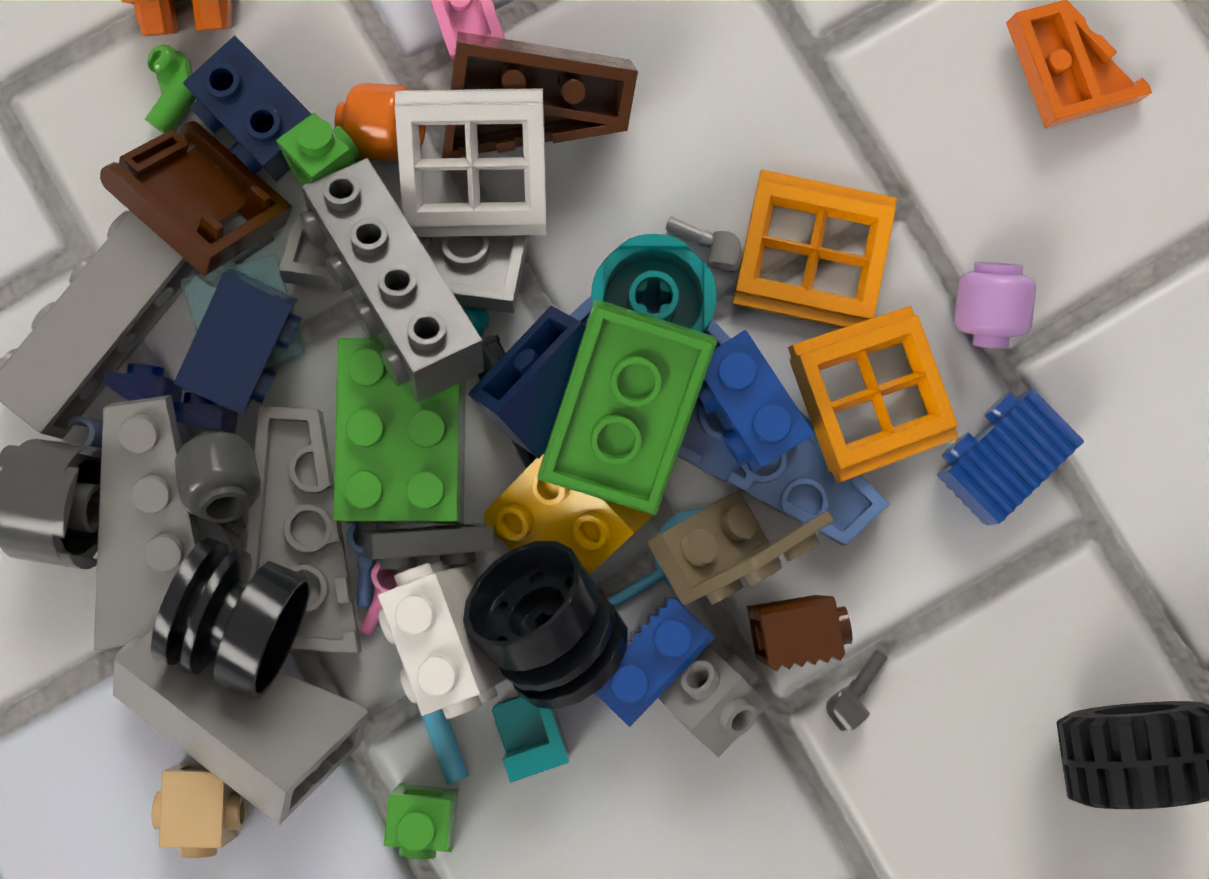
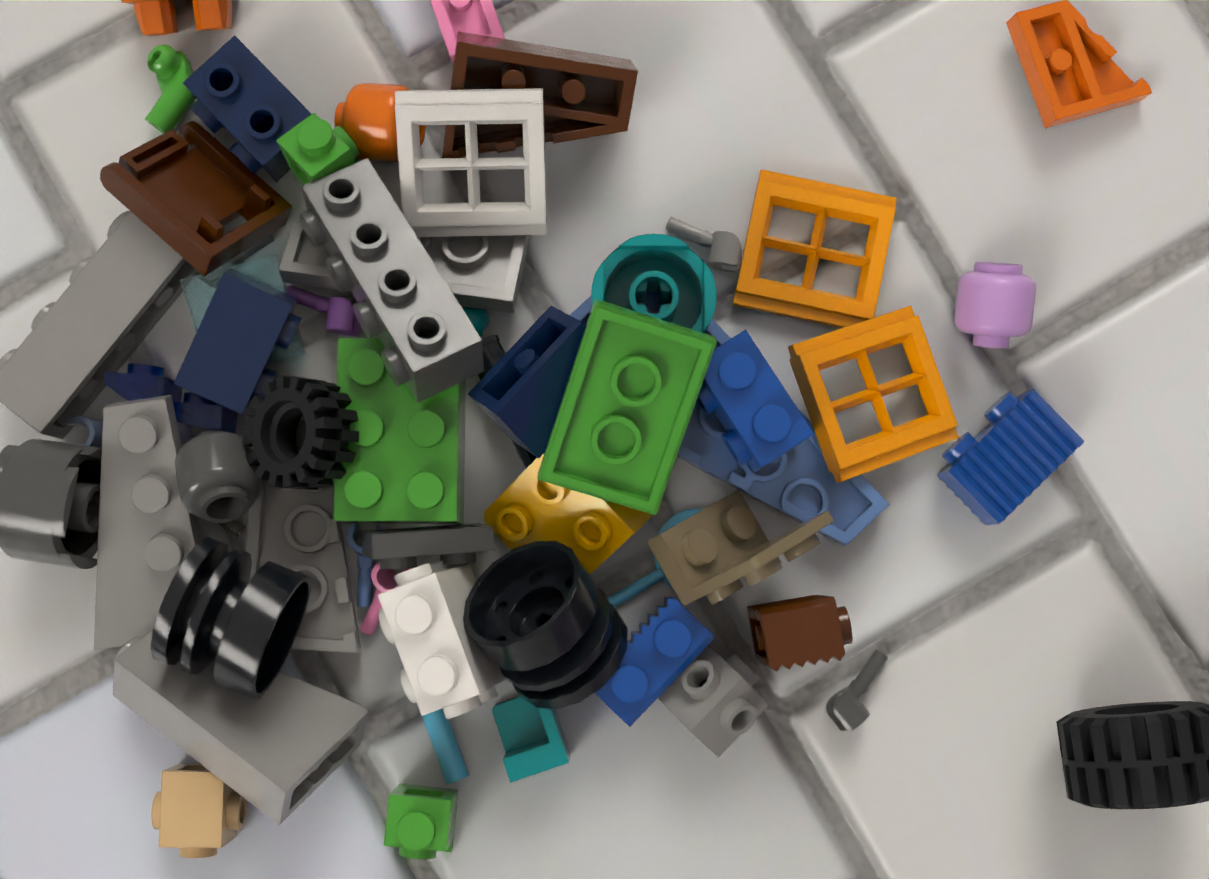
none -> black tyre [243,376,359,490]
none -> medium lavender hand [284,285,361,336]

